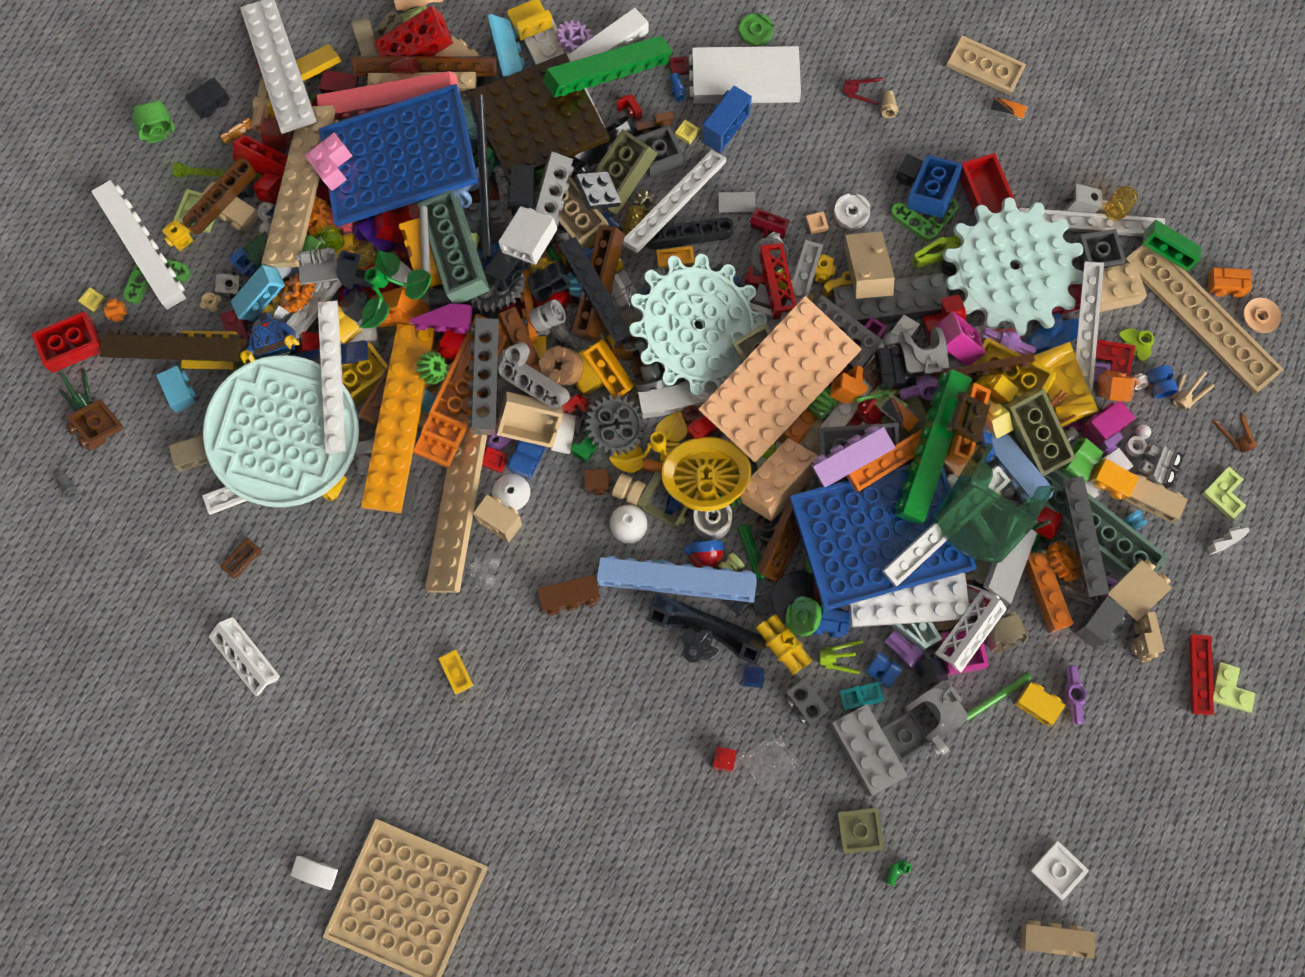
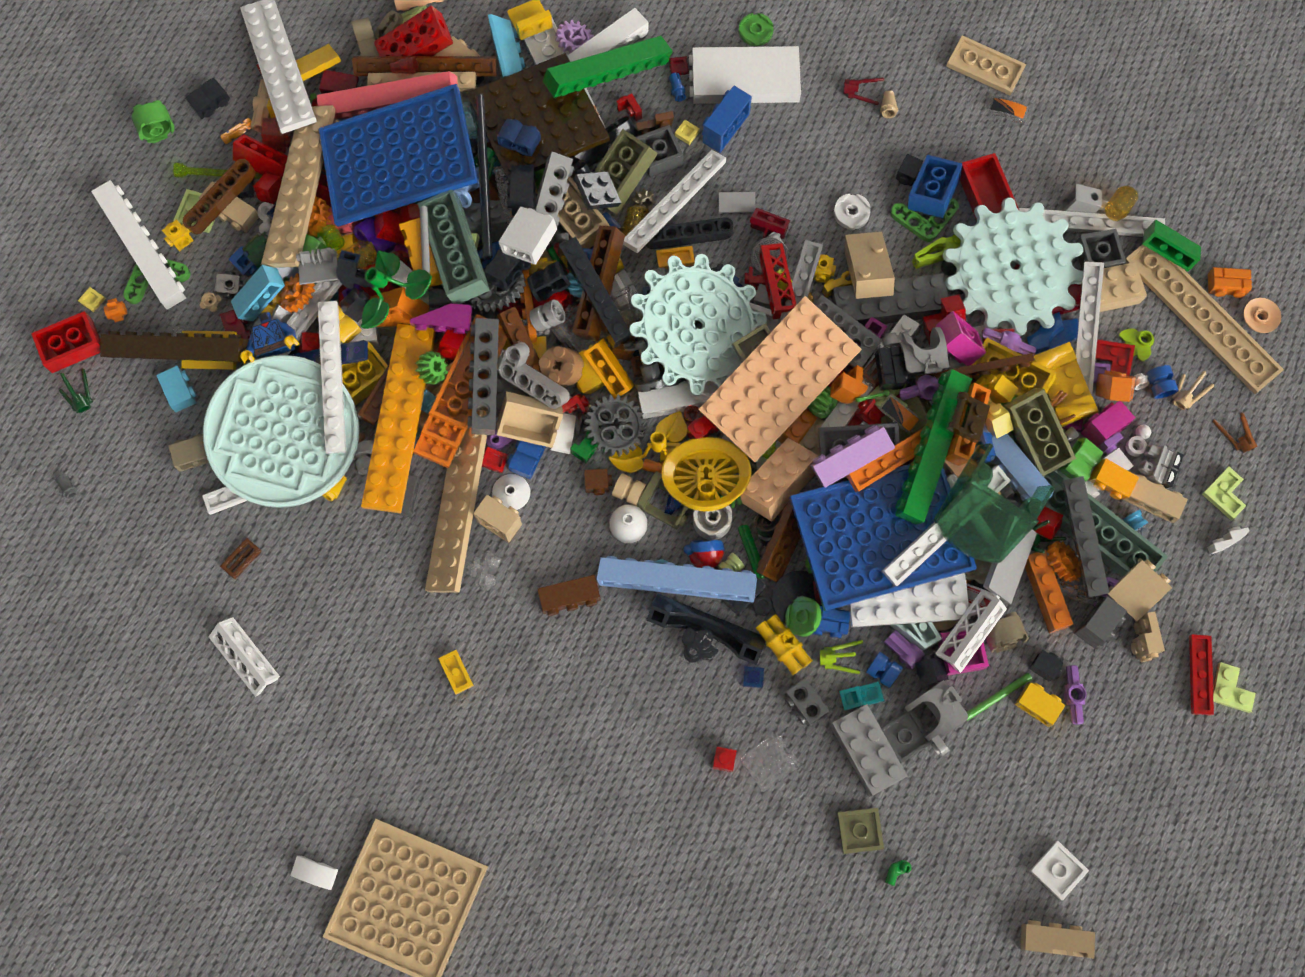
reddish brown plate [66,399,123,451] -> none
bright pink brick [305,132,352,191] -> none
light nougat plate [806,211,829,235] -> none
none -> dark blue brick [497,119,541,157]
none -> black brick [1028,650,1063,682]

